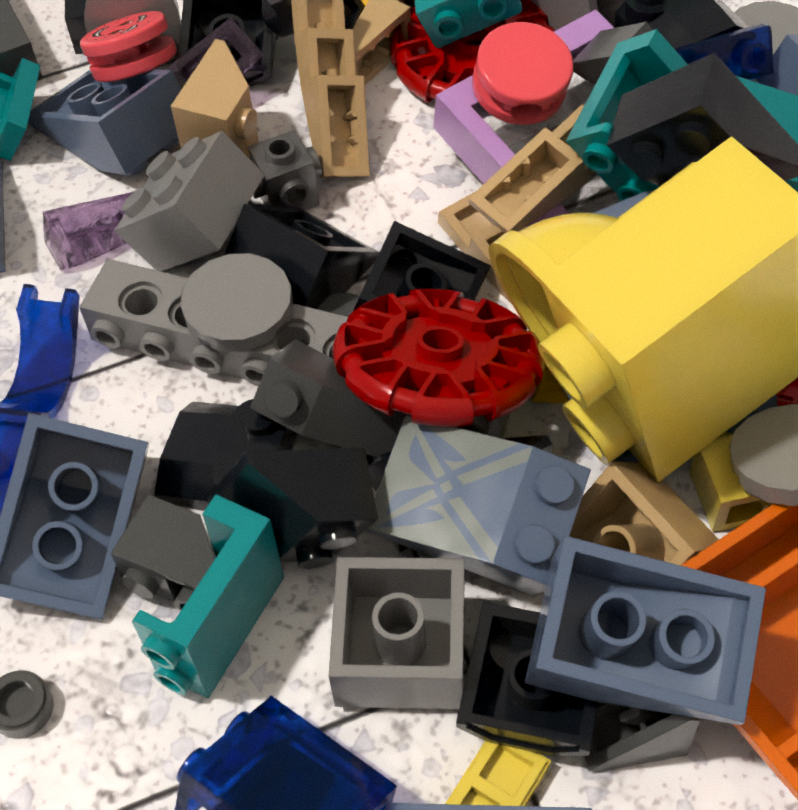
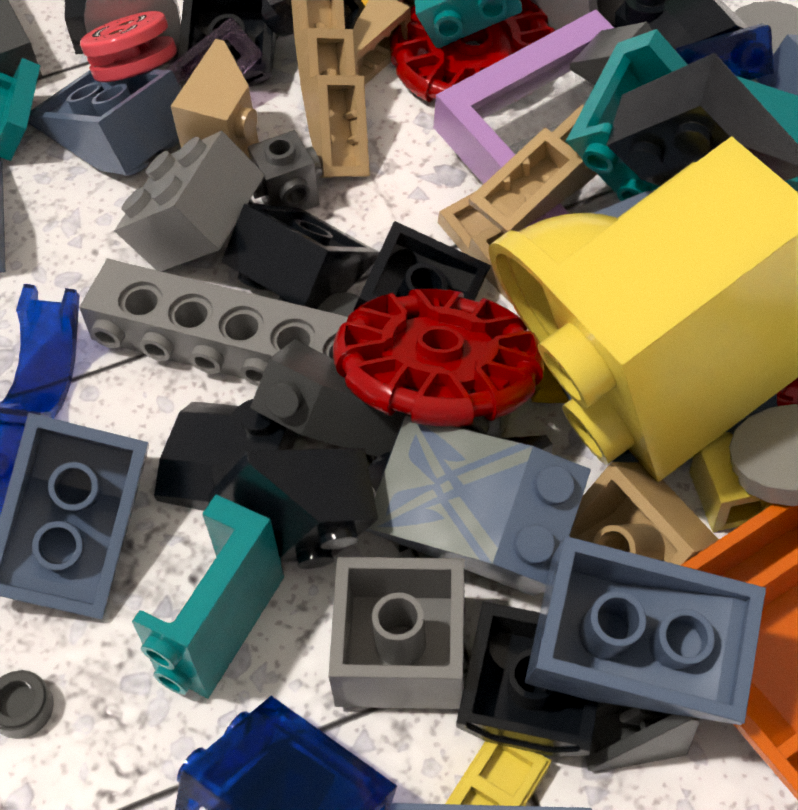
clear purple slope [43,192,133,271] -> none
dark grey slope [111,494,215,611] -> none
light grey tile [180,253,293,352] -> none
coral head [472,22,573,125] -> none

